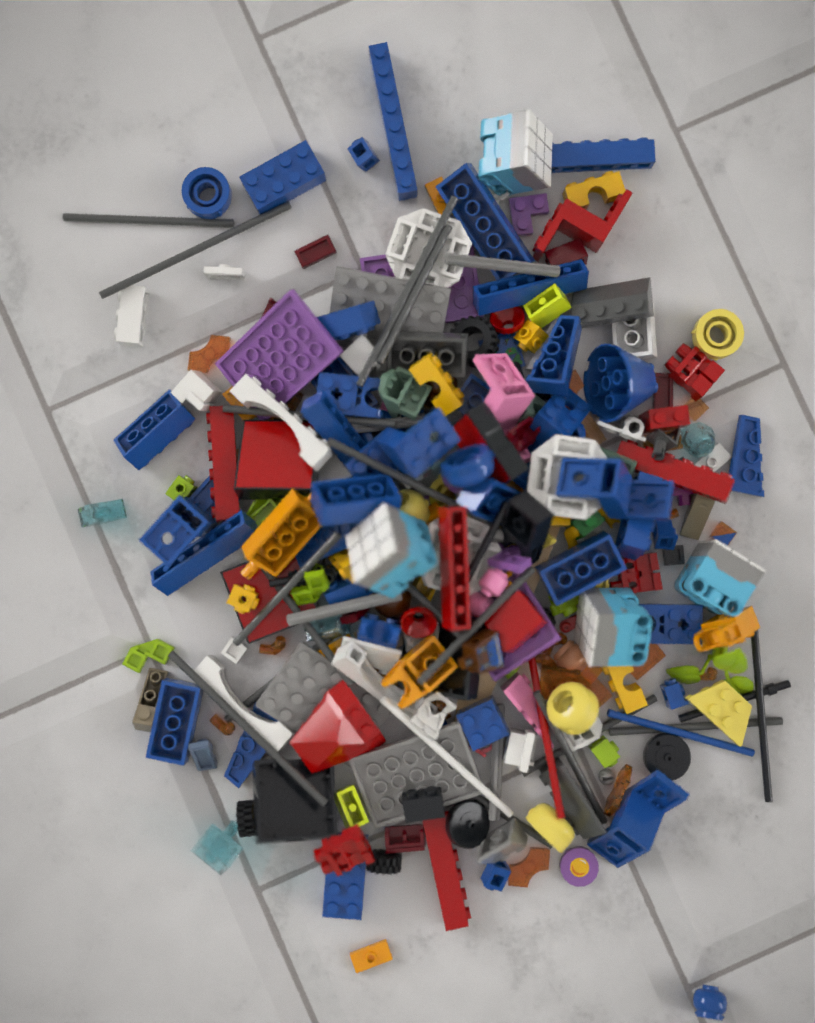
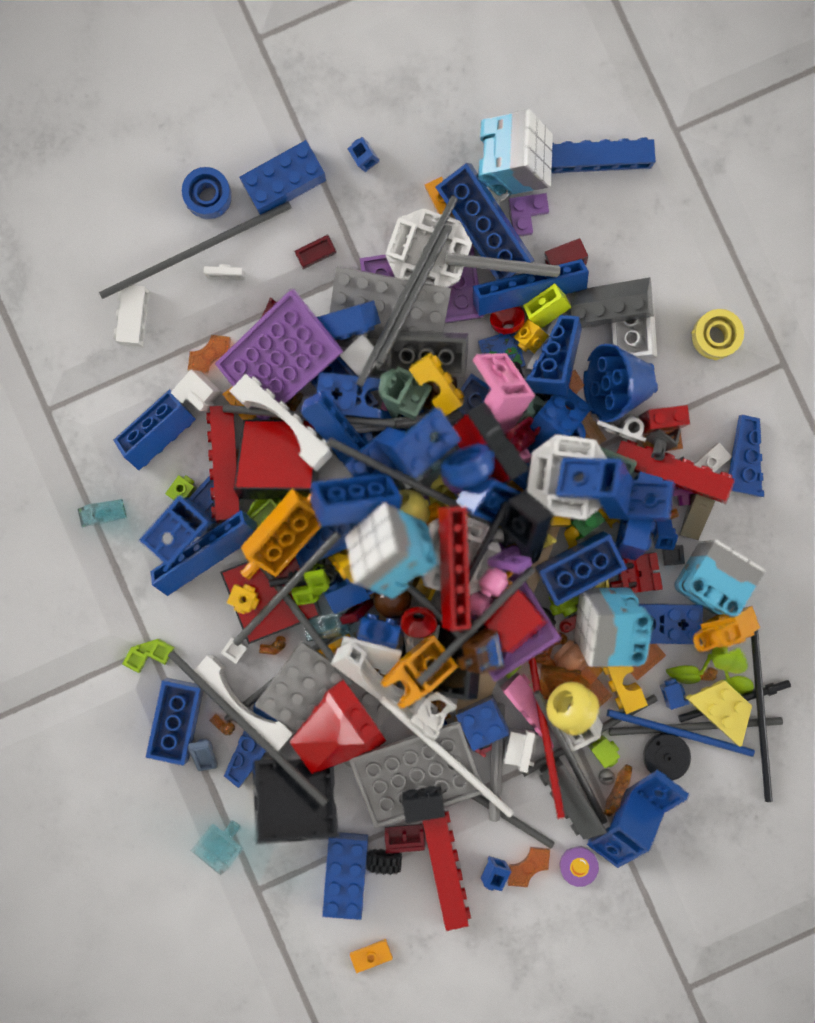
dark grey piece [63,213,234,227] -> none
dark tan slope [132,668,168,732] -> none
black tyre [236,799,255,837] -> none
light grey axle [286,593,402,626] -> none
red hips [313,824,375,877] -> none
neon yellow brick [334,785,369,829] -> none
blue brick [368,42,417,201] -> none
black wheel [445,800,490,849] -> none
black tyre [450,315,500,368] -> none
light grey slope [476,818,528,864] -> none
light yellow piece [525,803,575,853] -> none
red bracket [532,189,633,262] -> none
yellow arch [562,171,625,210] -> none
dark red tile [652,373,673,409] -> none
red hips [664,343,725,402] -> none
clear light blue hair [680,422,715,458] -> none
clear orange tile [684,398,709,421] -> none
blue piece [693,985,727,1021] -> none
tile [709,521,737,546] -> none

